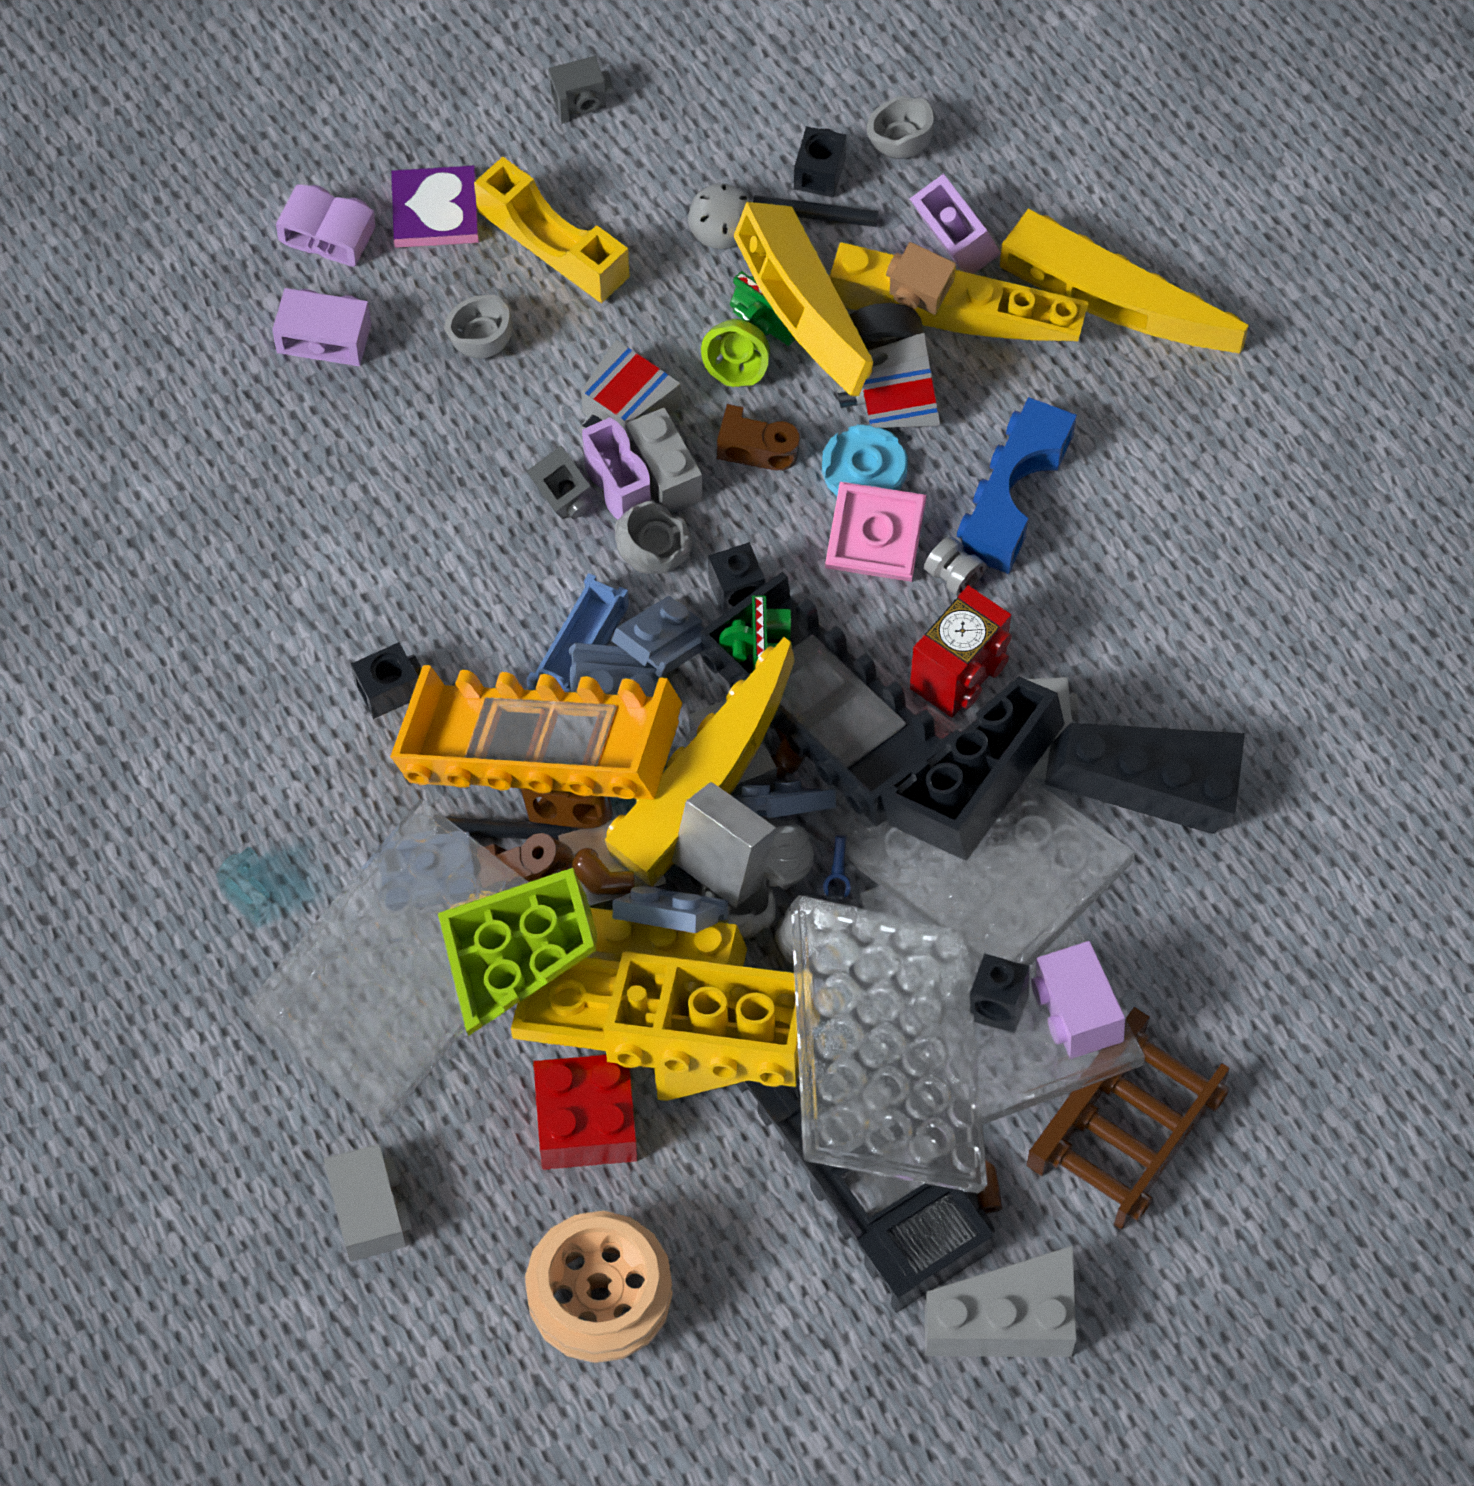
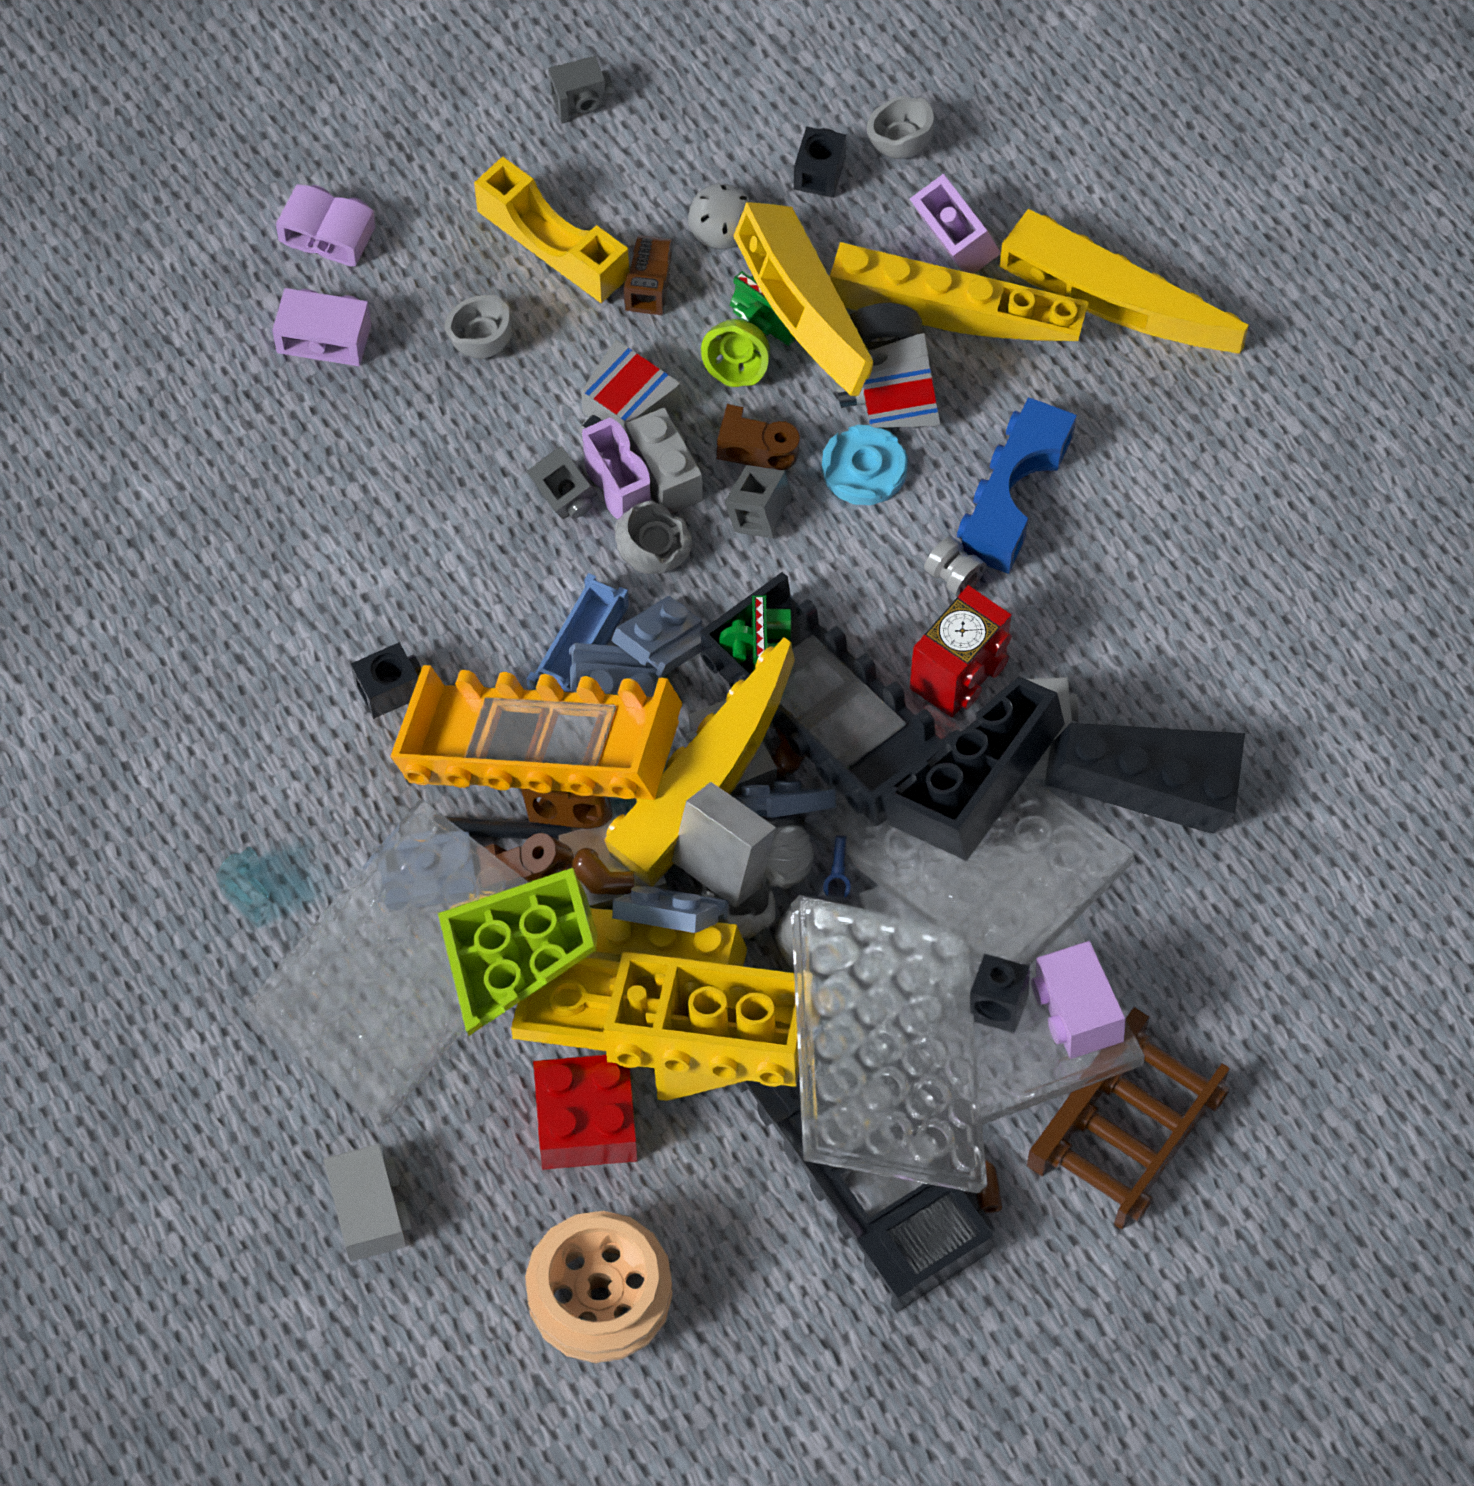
tile [391,165,479,248] -> none
black brick [708,542,765,614] -> none
black bar [753,195,879,227] -> none
bright pink tile [825,482,926,582] -> none
medium nougat brick [886,242,956,315] -> none
light grey wedge [924,1245,1076,1357] -> none
none -> reddish brown leg [624,235,673,315]
none -> dark grey brick [725,465,793,539]

